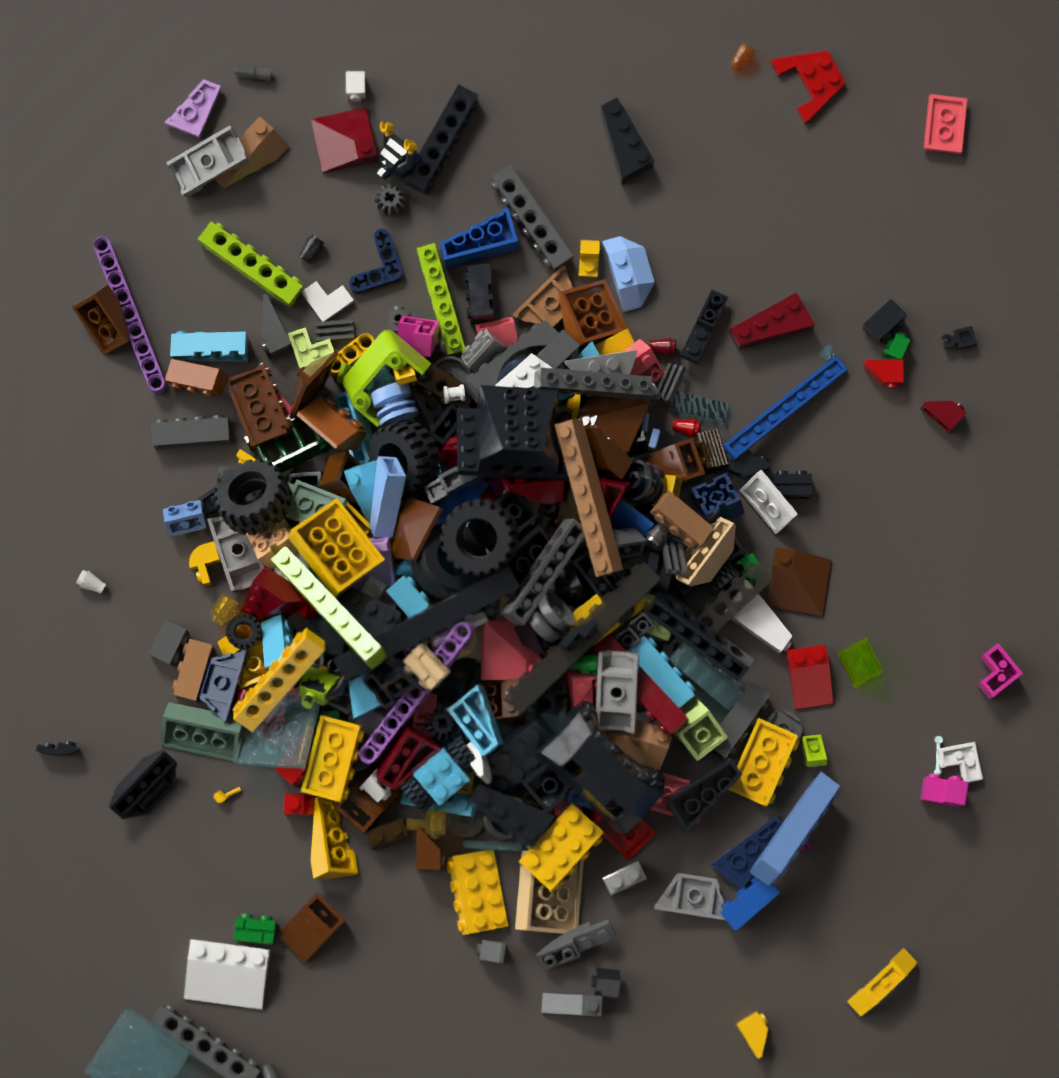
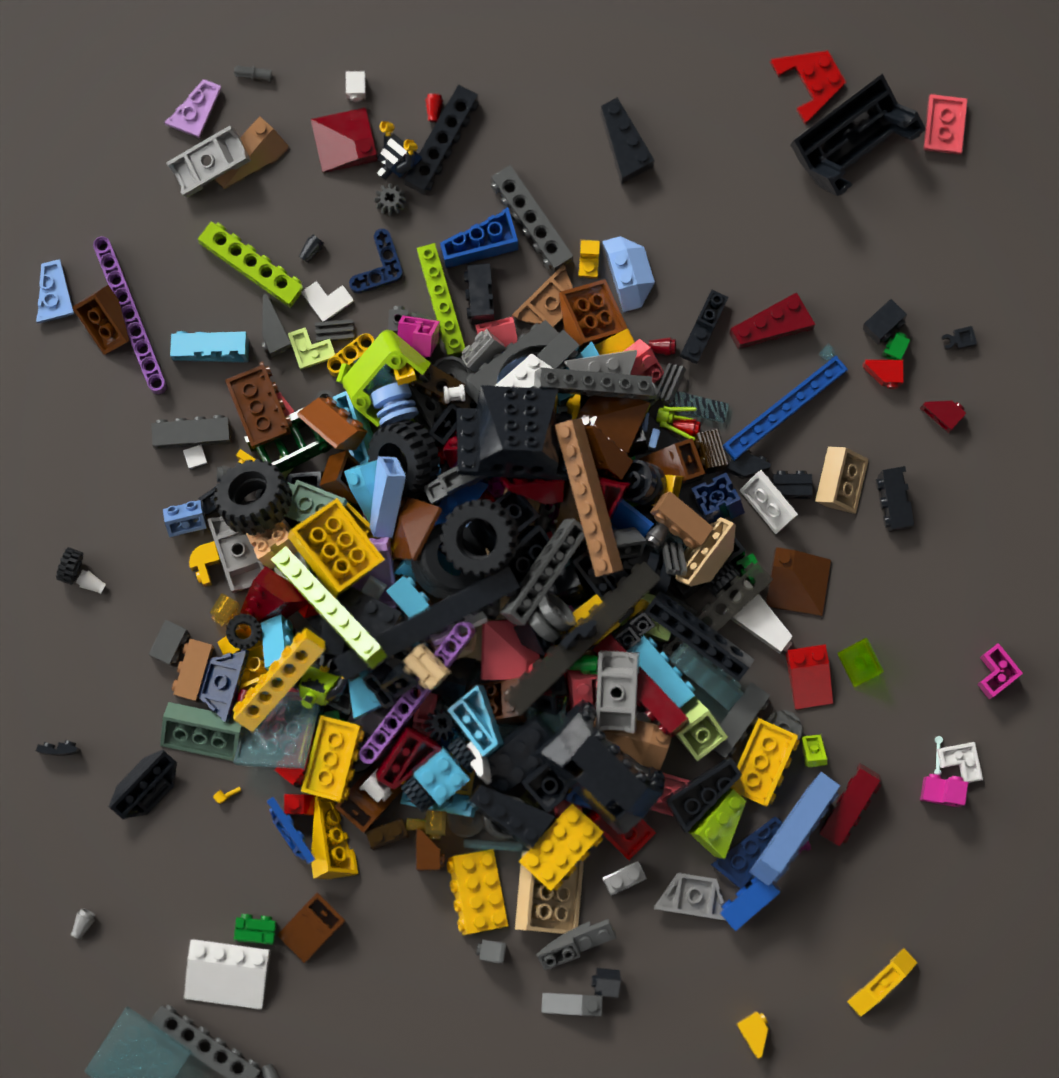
brick [165,359,228,397] -> none
reddish brown slope [290,351,339,420] -> none
clear orange cone [729,43,756,71] -> none
none -> light blue wing [36,259,74,324]
none -> black tyre [56,547,84,585]
none -> light grey cone [71,908,95,939]
none -> white tile [183,445,208,469]
none -> blue wing [266,797,315,864]
none -> red cone [425,94,444,122]
none -> lime plant [656,406,697,441]
none -> lime wedge [688,788,746,859]
none -> black wedge [790,73,926,196]
none -> tan slope [815,447,869,514]
none -> dark red wedge [819,763,882,846]
none -> black wedge [876,466,914,532]

